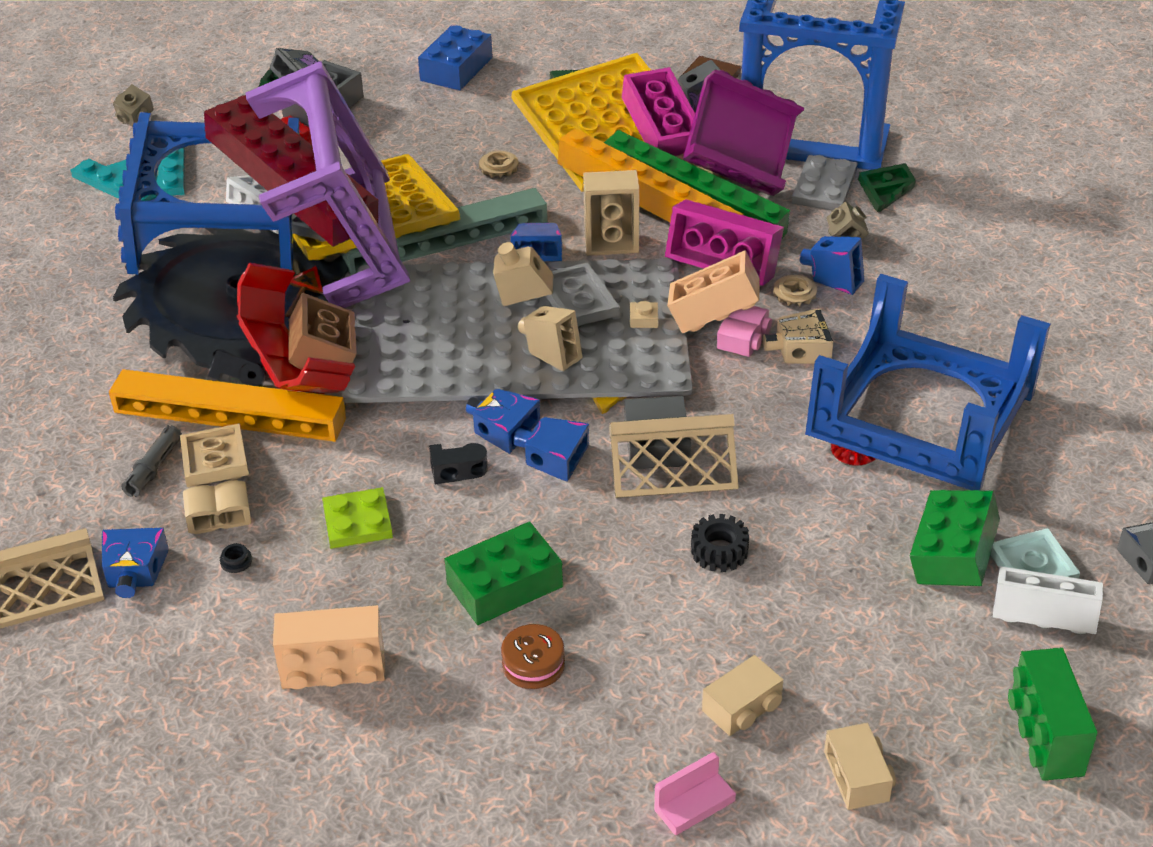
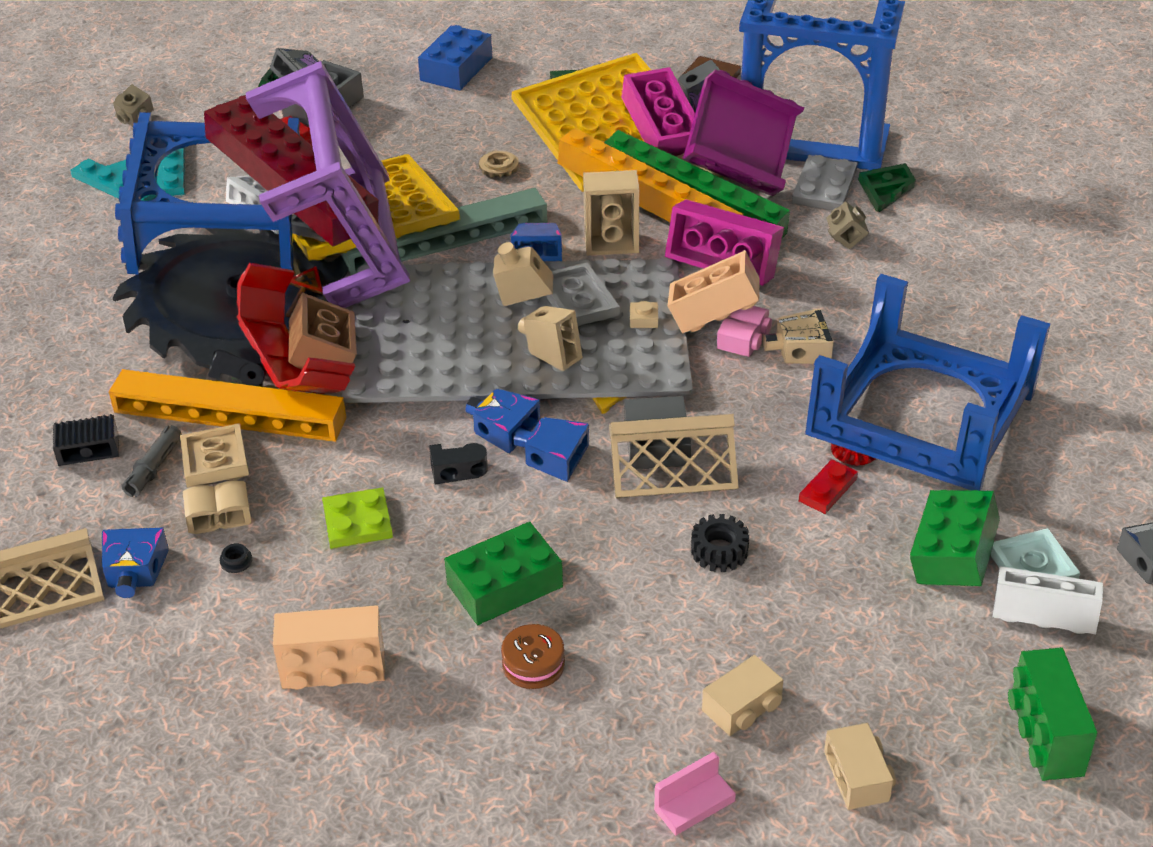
tan gear [773,275,817,307] -> none
blue torso [800,236,865,295] -> none
none -> black brick [53,414,119,466]
none -> red plate [799,459,858,514]

